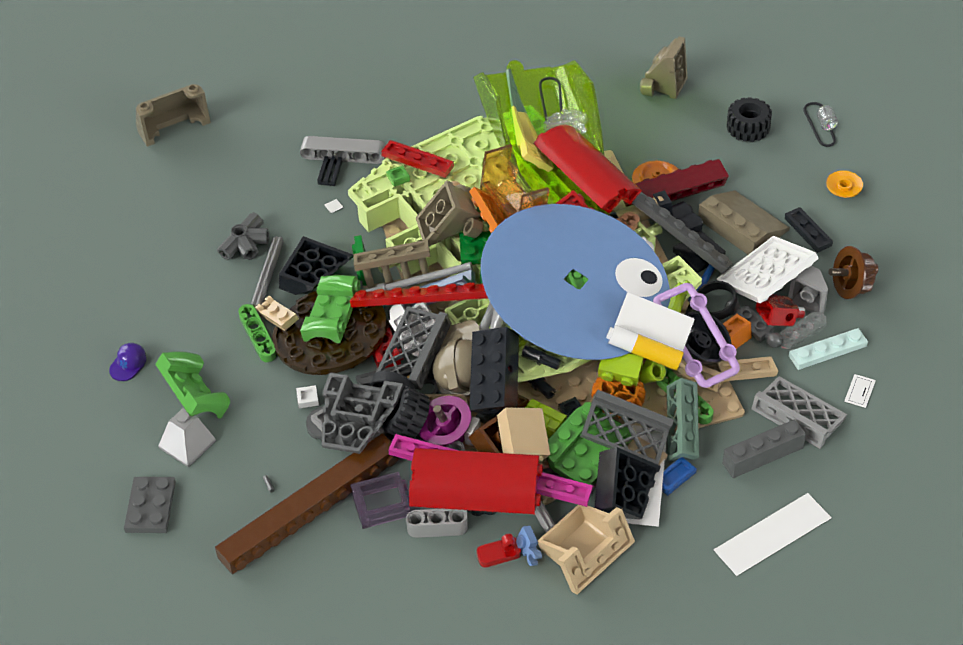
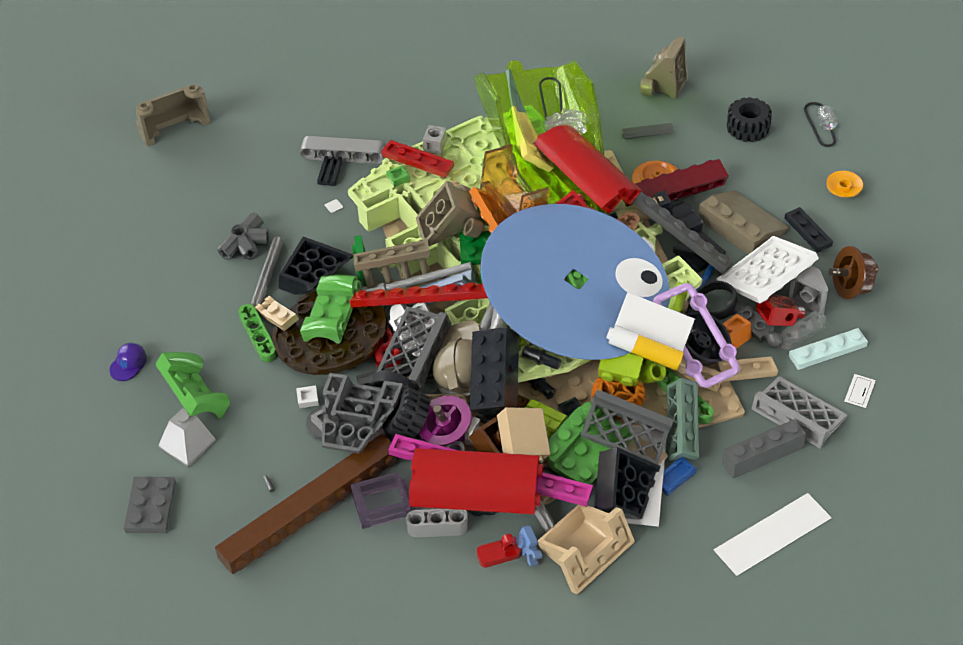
none -> light grey brick [423,125,447,155]
none -> dark grey axle [622,123,673,139]

